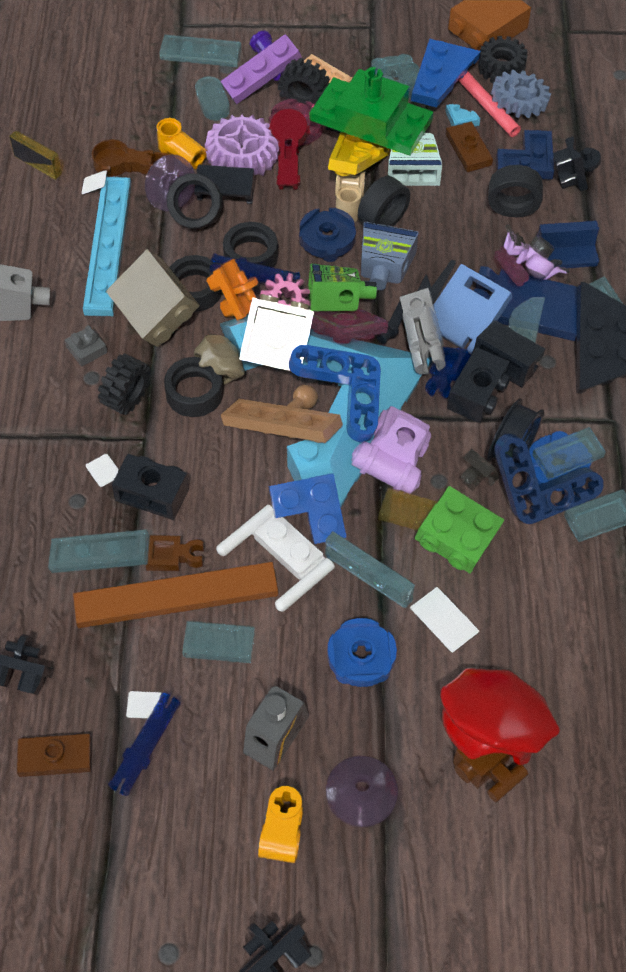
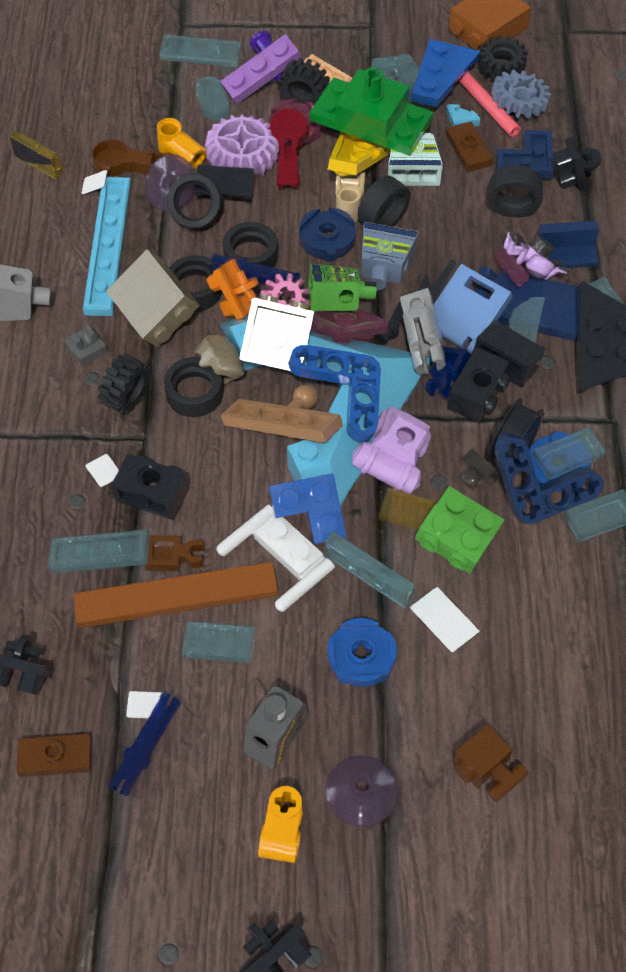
red piece [440,668,560,765] -> none

